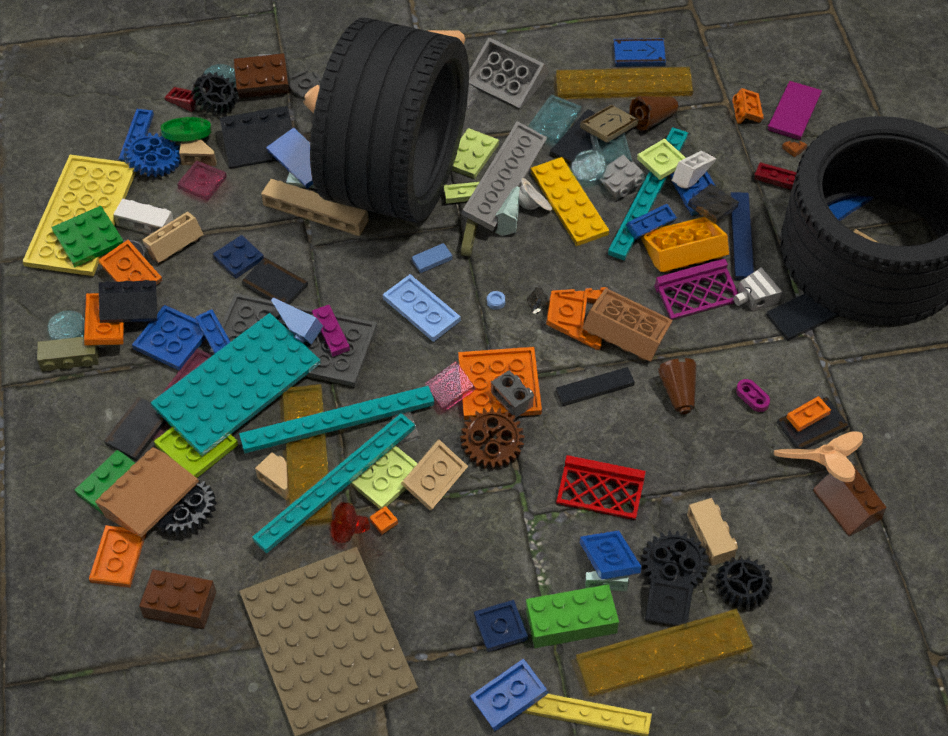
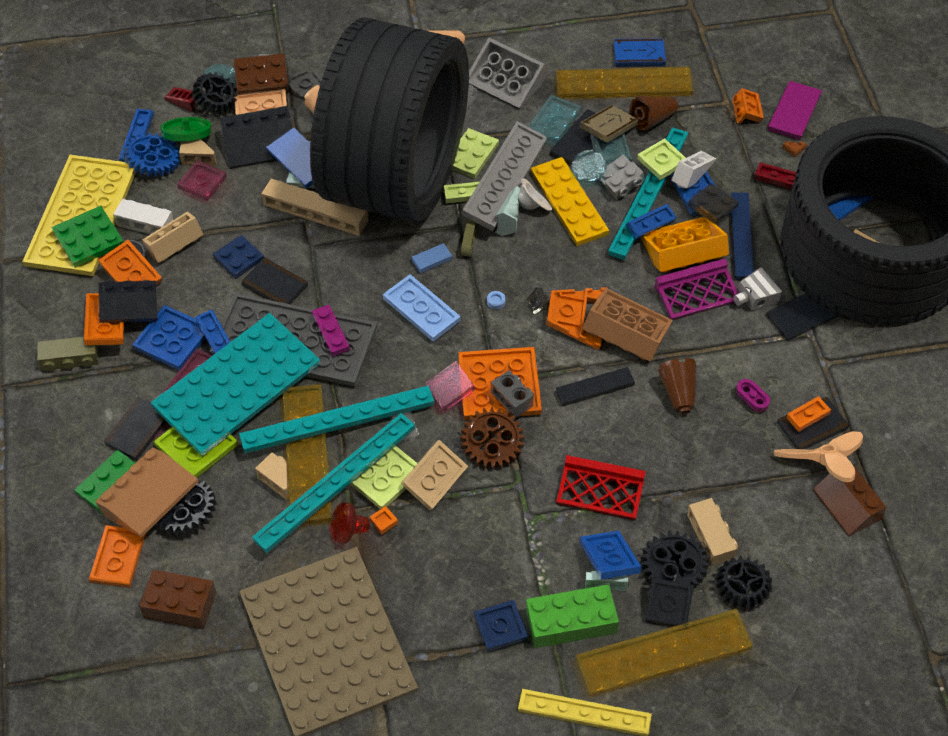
clear light blue tile [47,310,85,340] -> none
medium blue slope [271,298,323,345] -> none
plate [470,658,549,731] -> none
none -> light nougat plate [235,89,287,115]

